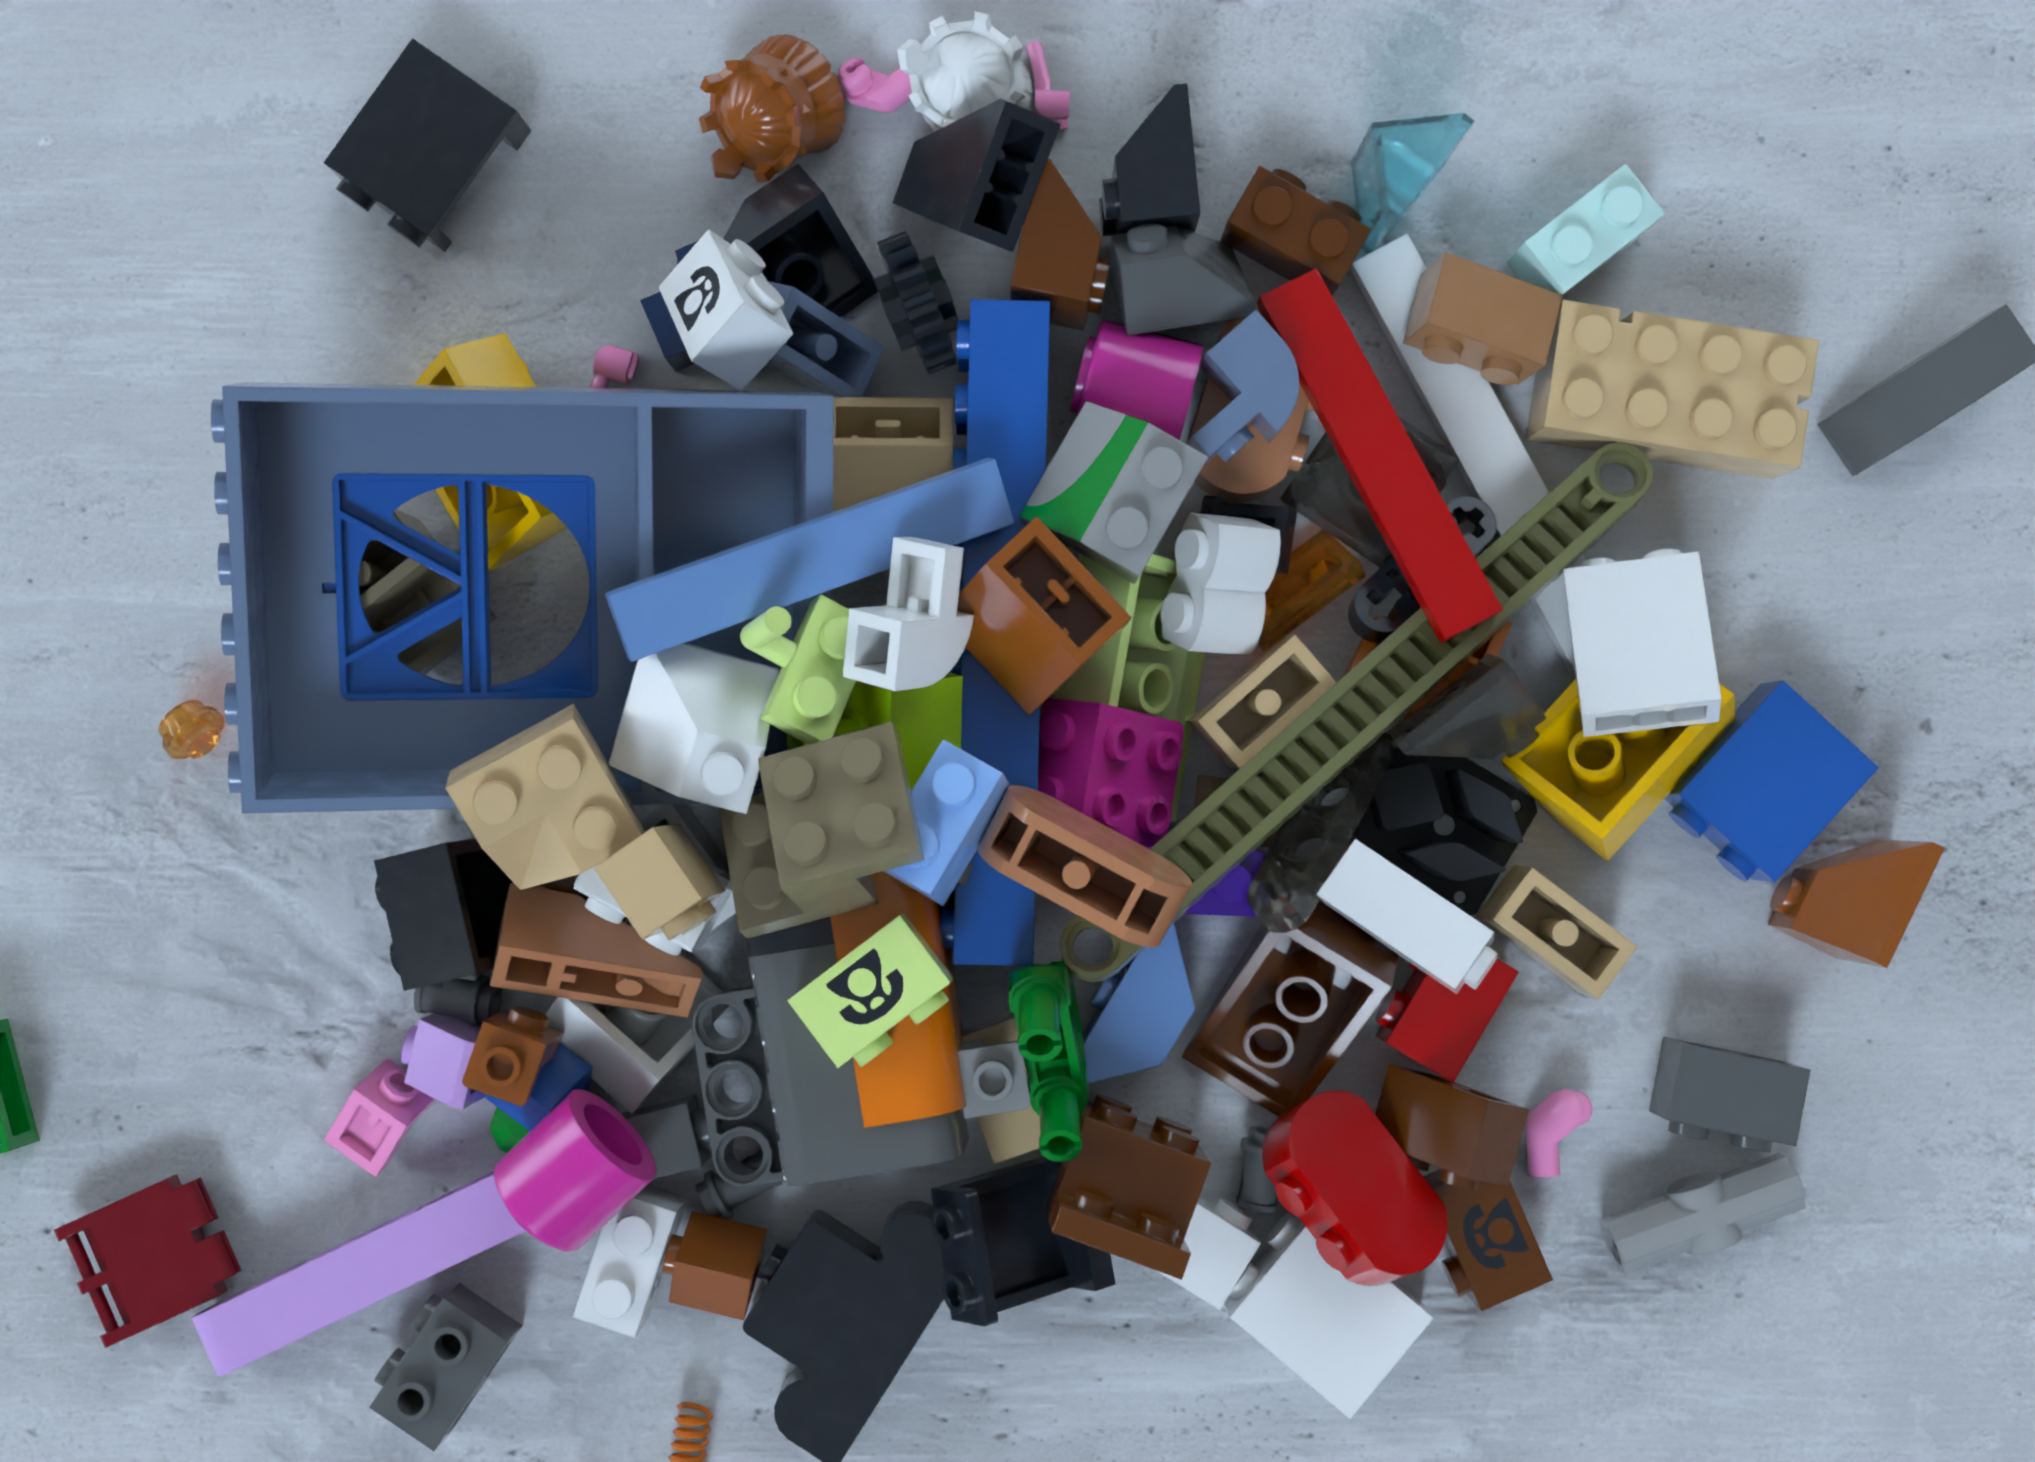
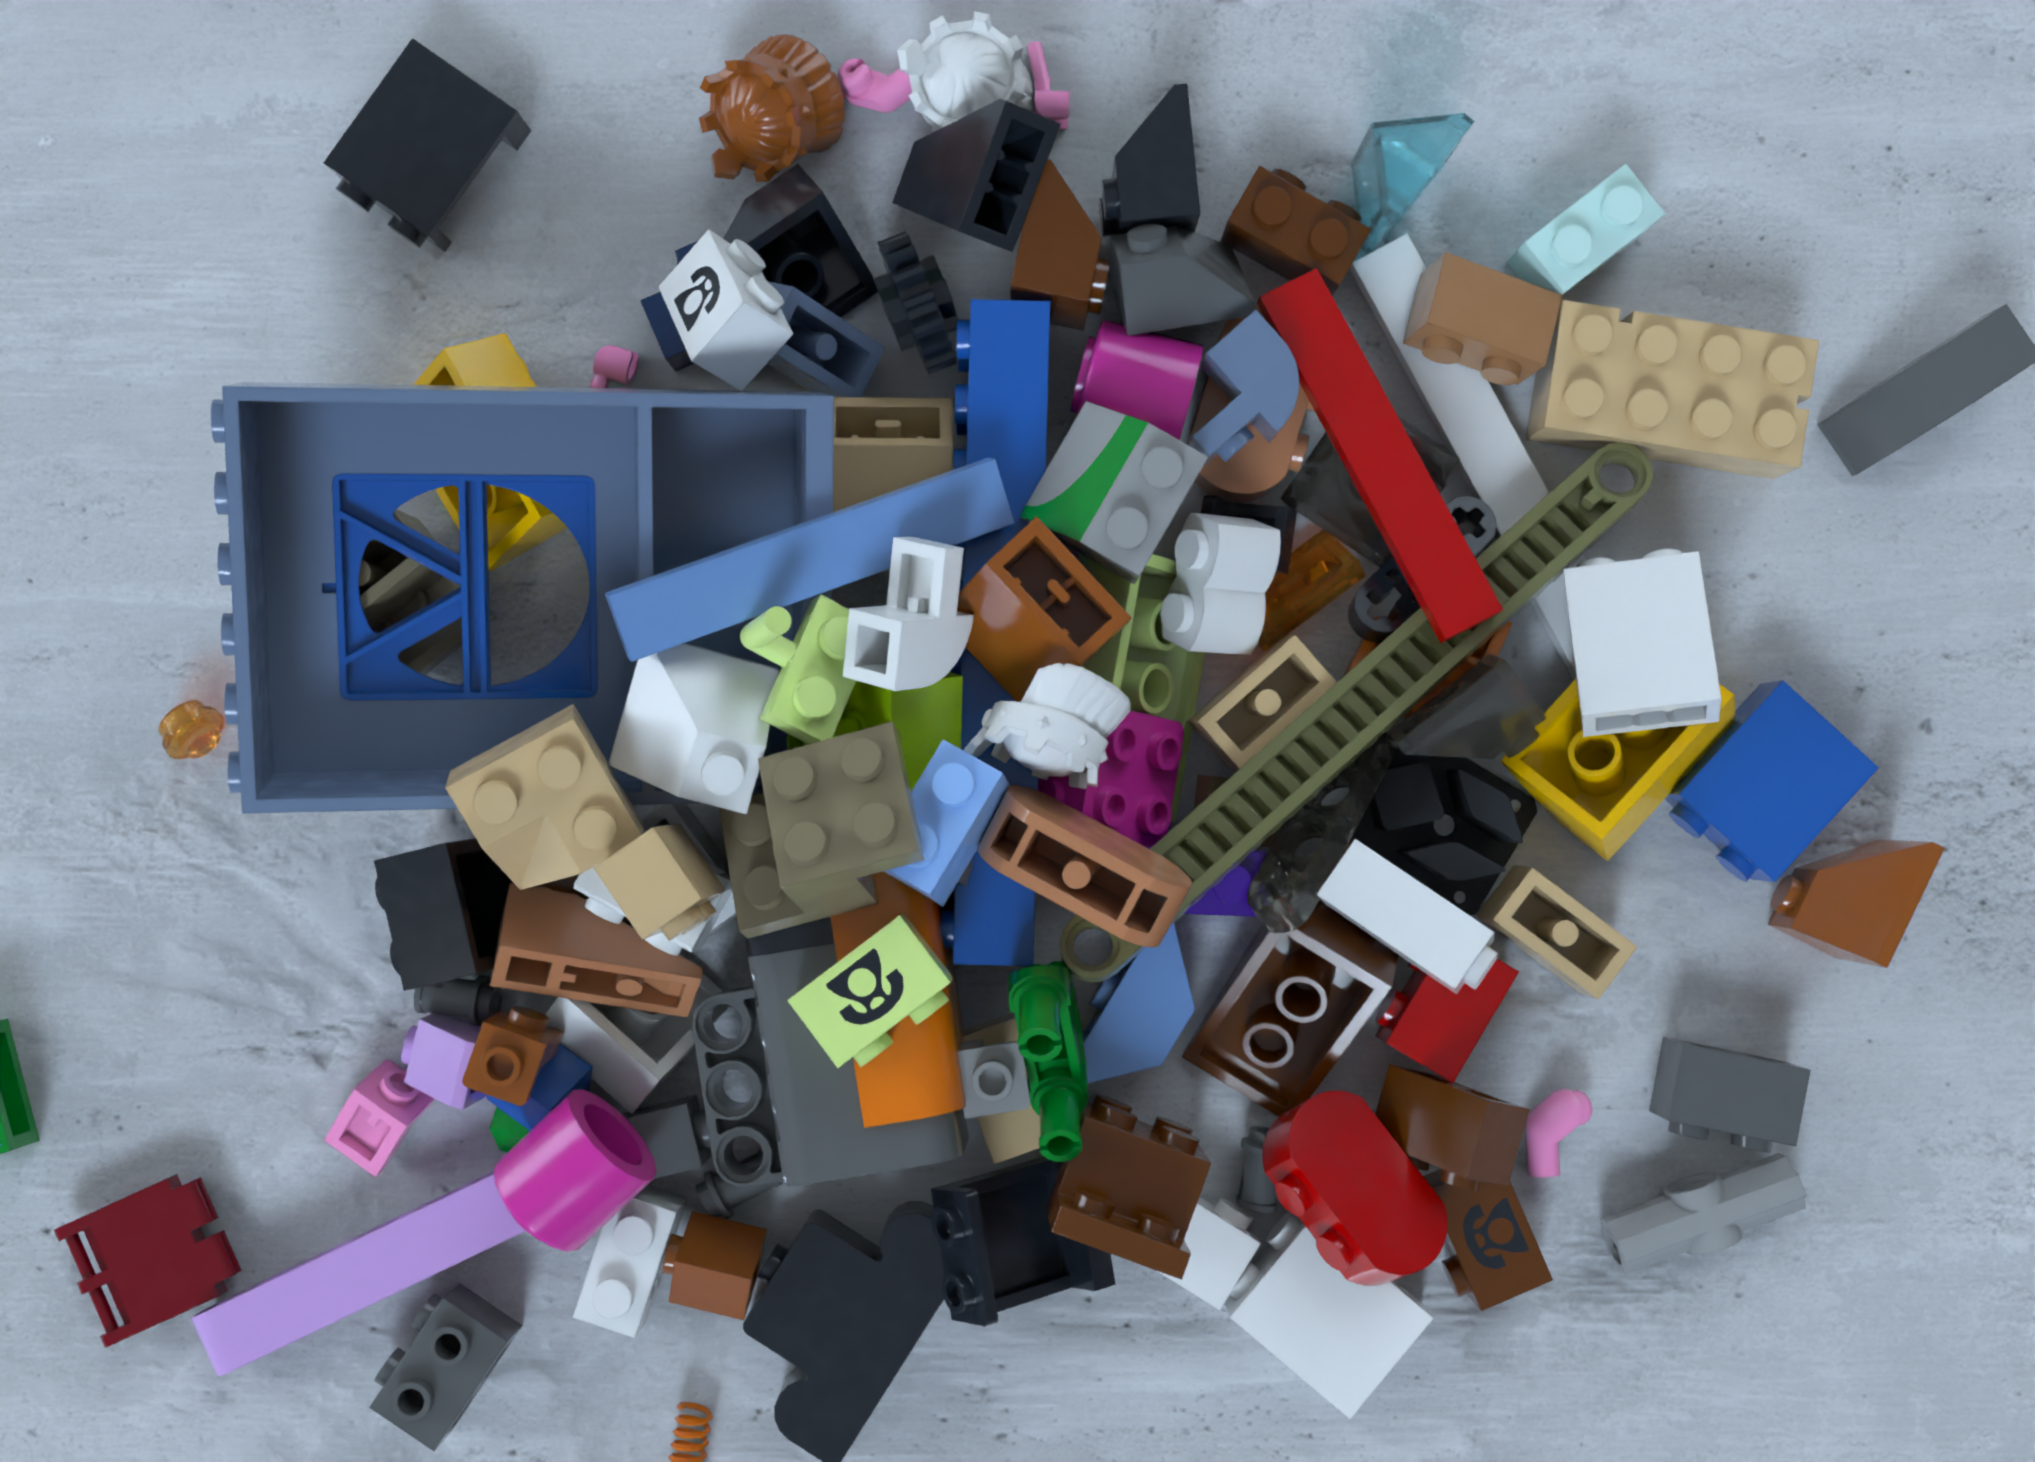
none -> white hair [963,663,1131,789]

